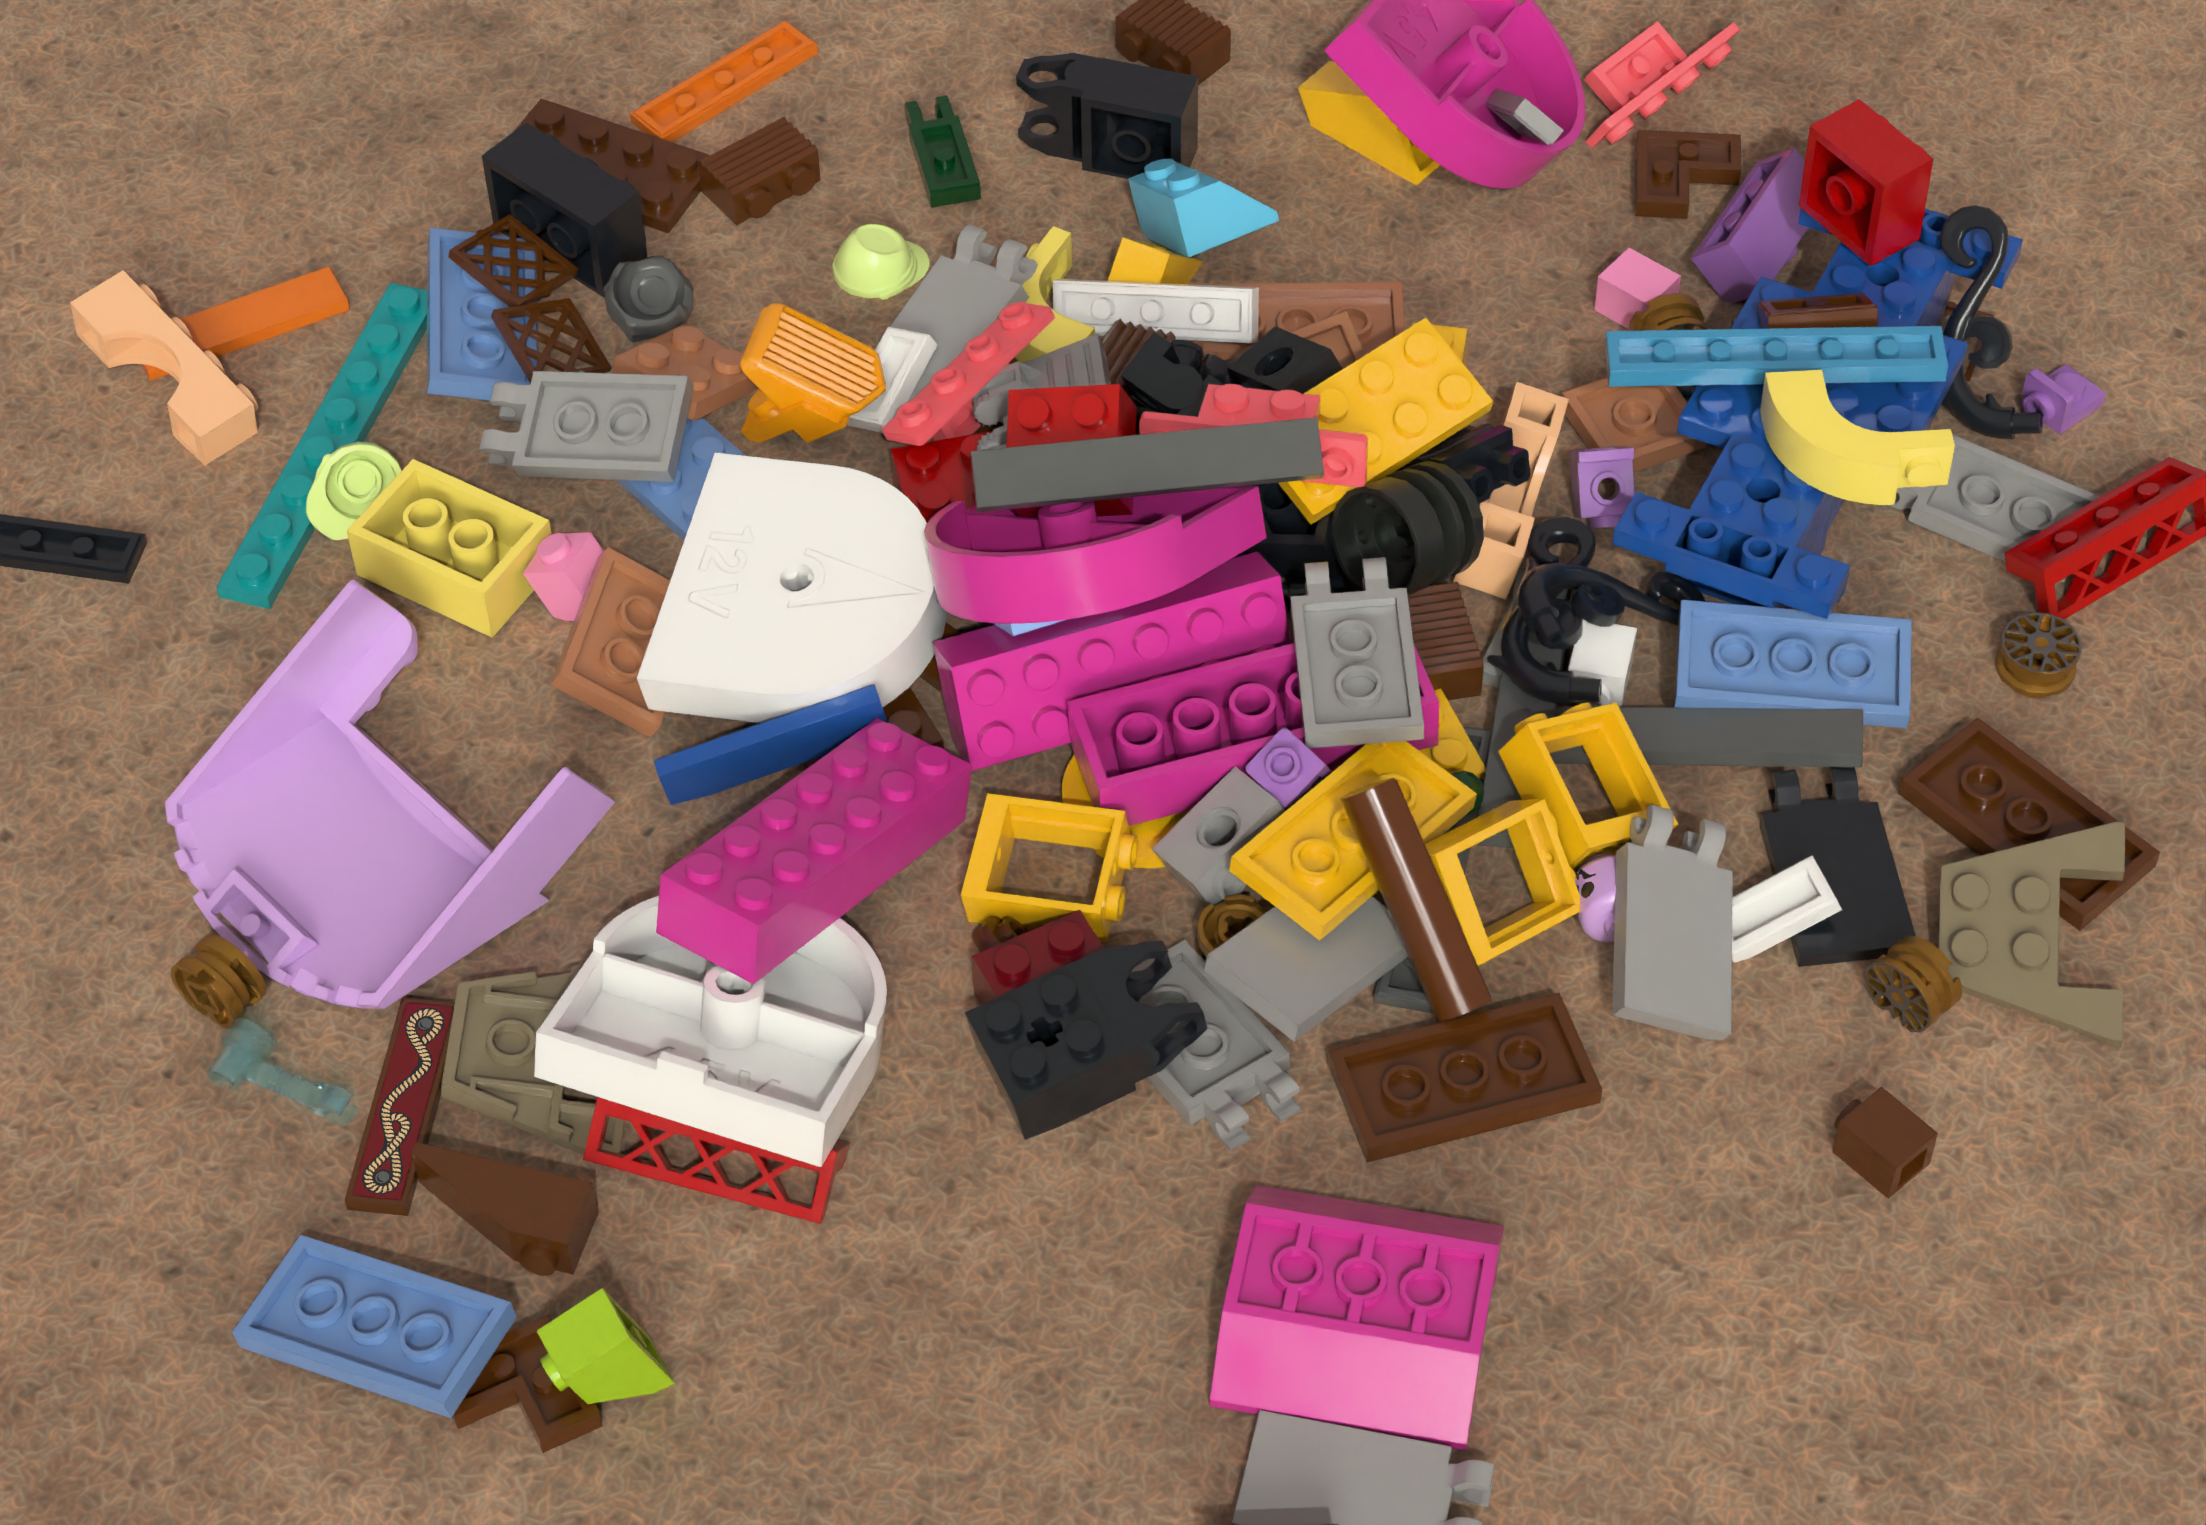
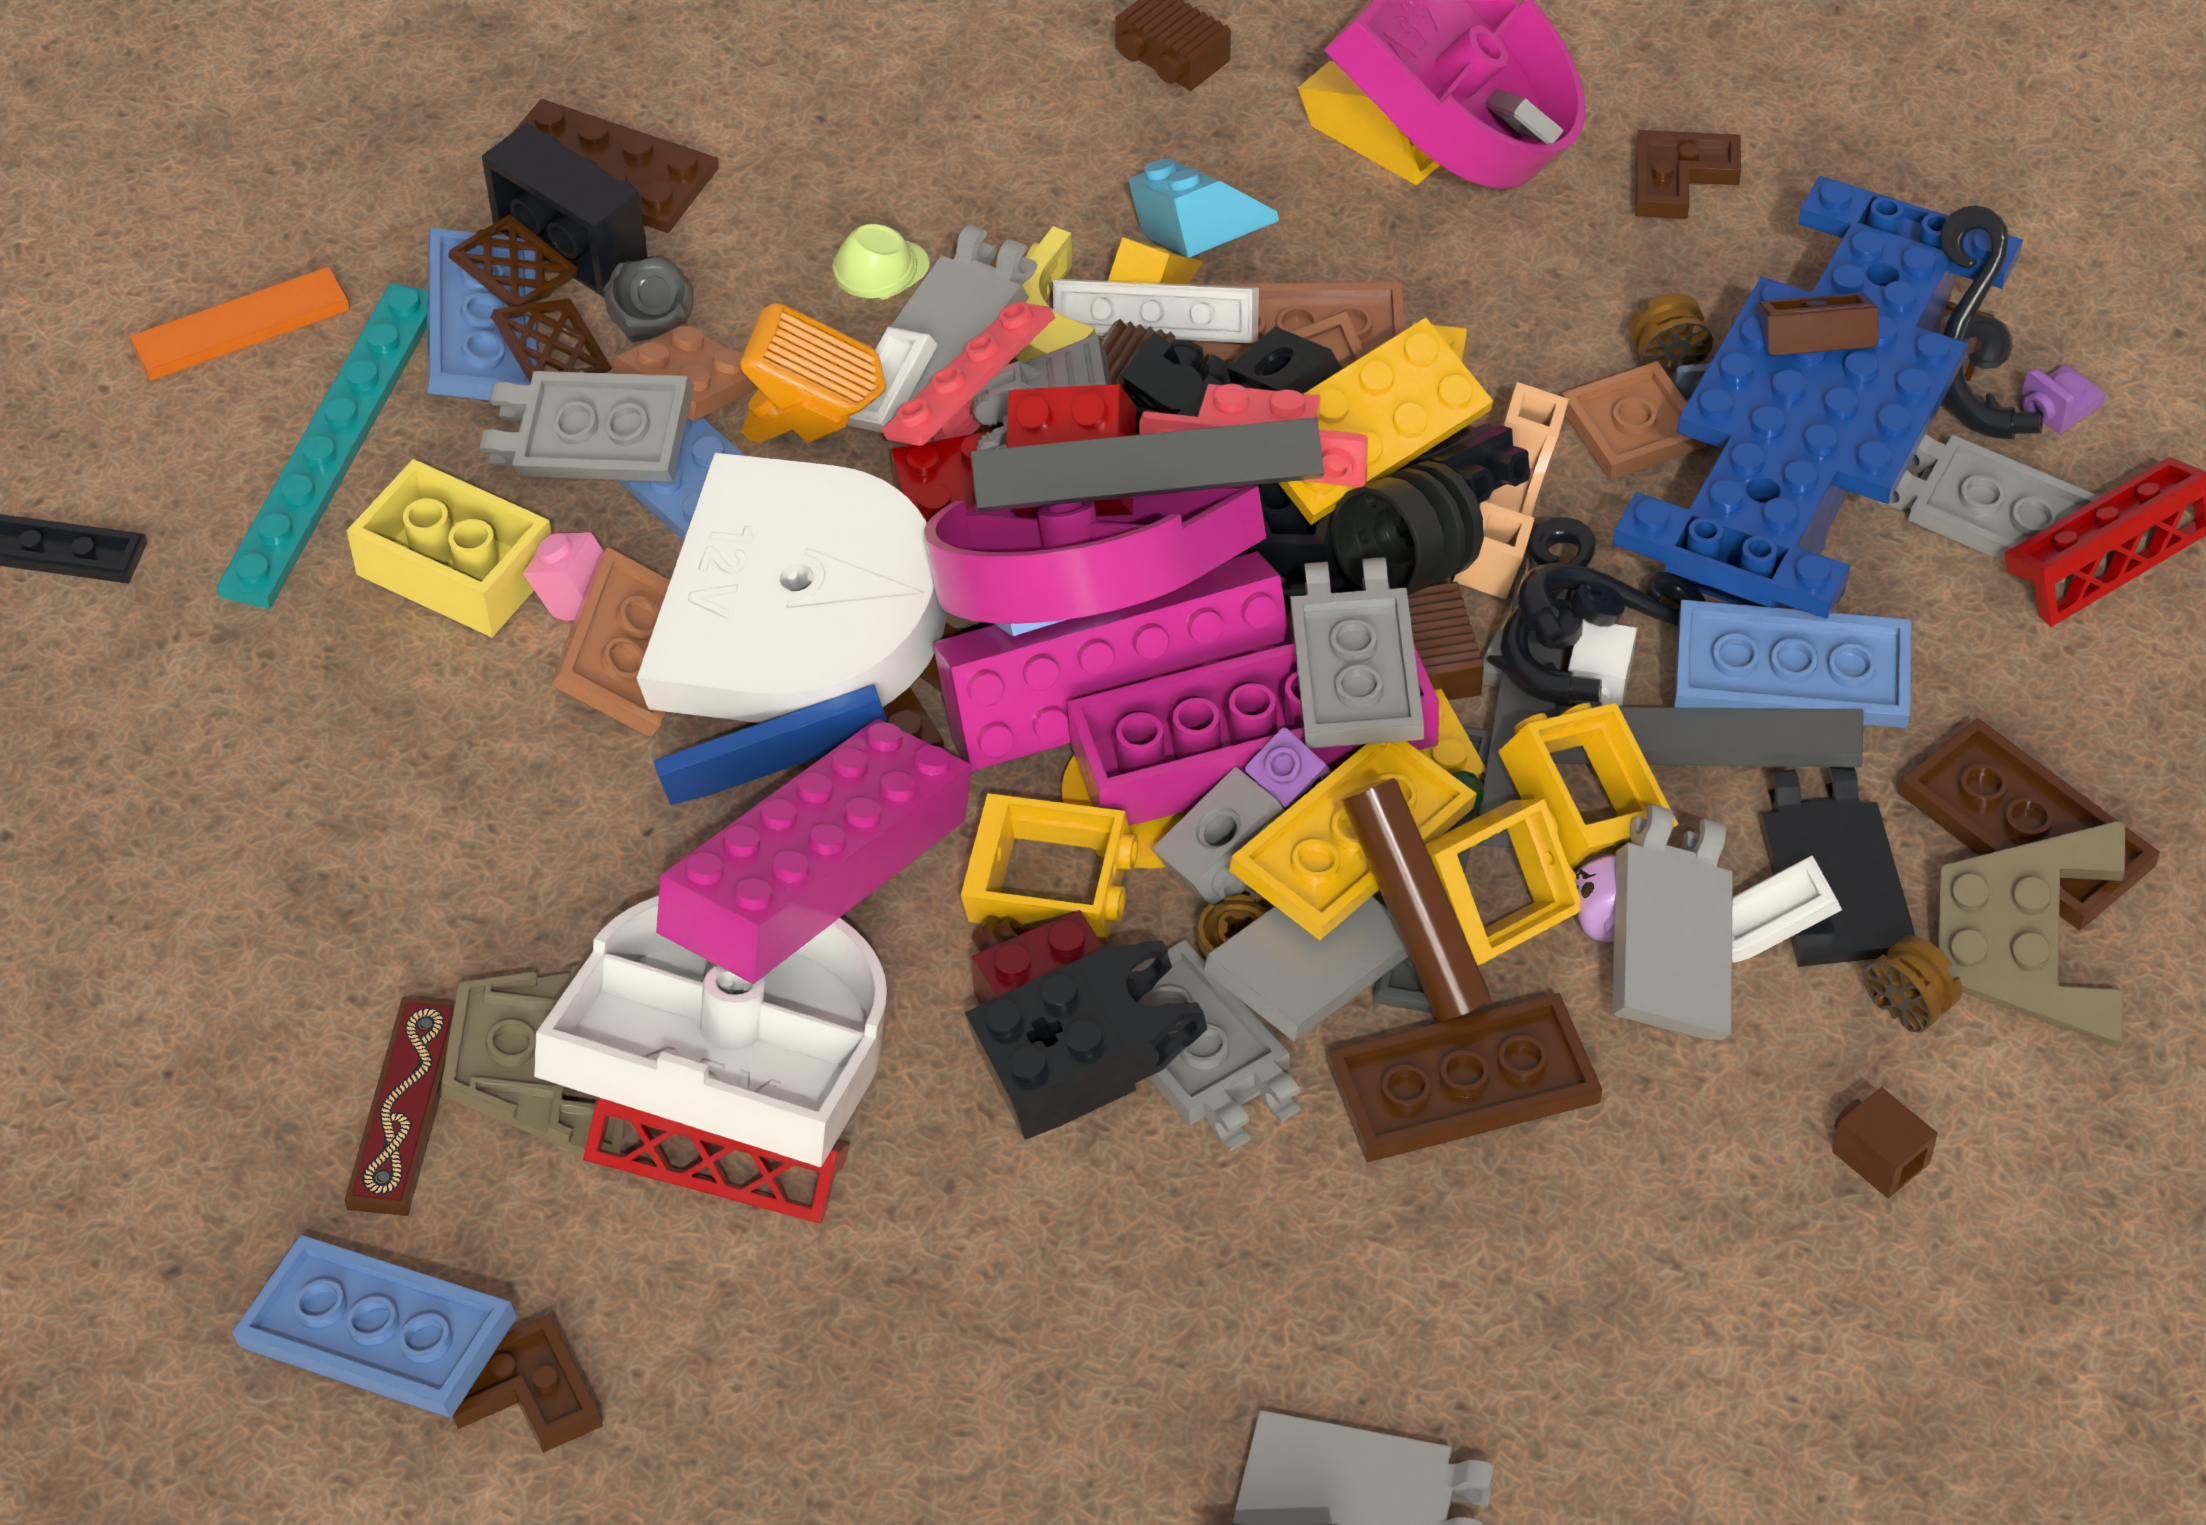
light nougat arch [70,270,258,465] -> none
lavender windscreen [165,580,615,1009] -> none
pearl gold wheel [170,934,267,1029] -> none
clear light blue brick [207,1018,359,1128] -> none
yellowish green hat [306,441,402,540] -> none
reddish brown slope [411,1142,599,1276] -> none
lime slope [537,1288,675,1404] -> none
orange tile [630,20,818,142] -> none
reddish brown brick [698,117,821,225] -> none
dark green hinge [904,95,981,208] -> none
black brick [1016,53,1198,179] -> none
dark pink slope [1209,1185,1504,1451] -> none
medium lavender brick [1569,446,1635,528] -> none
coral bracket [1584,21,1740,148] -> none
bright pink brick [1594,248,1681,329] -> none
dark azure plate [1605,326,1948,387] -> none
medium lavender brick [1691,148,1811,304] -> none
light yellow arch [1760,370,1955,505] -> none
red brick [1799,99,1934,266] -> none
pearl gold wheel [1996,612,2082,699] -> none

